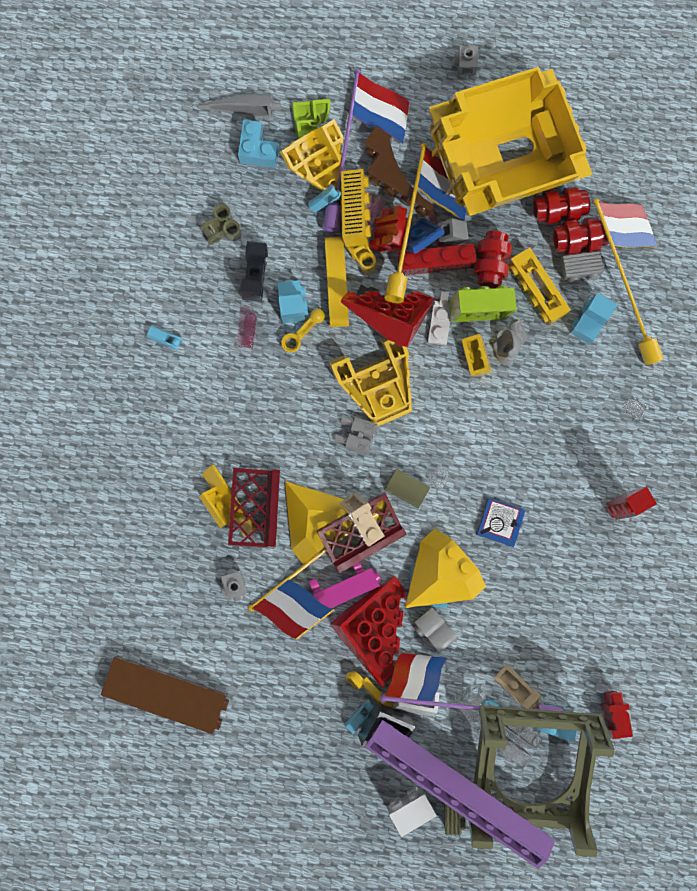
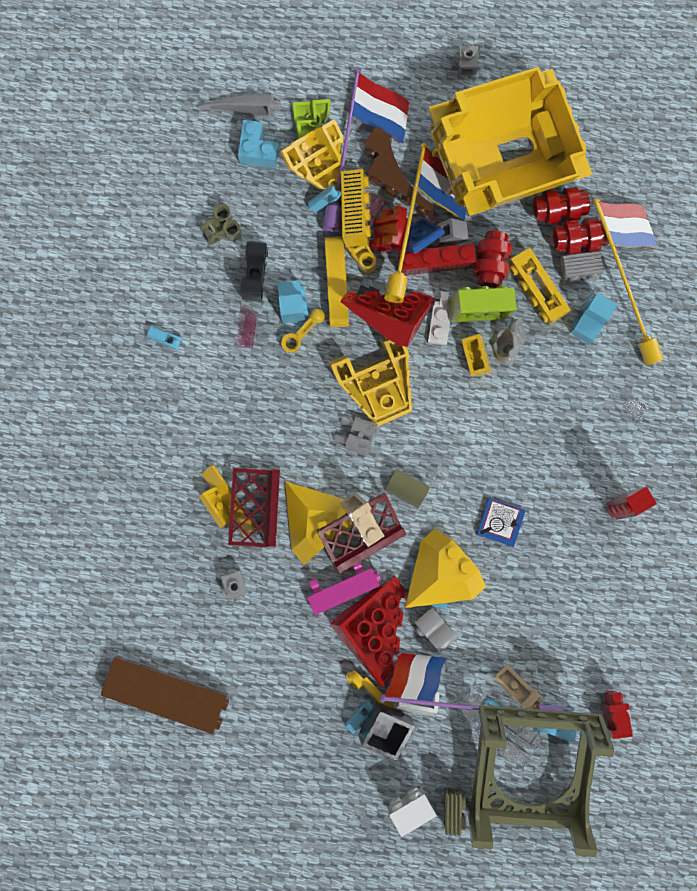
flag [248,500,389,640] -> none
medium lavender brick [365,720,555,869] -> none

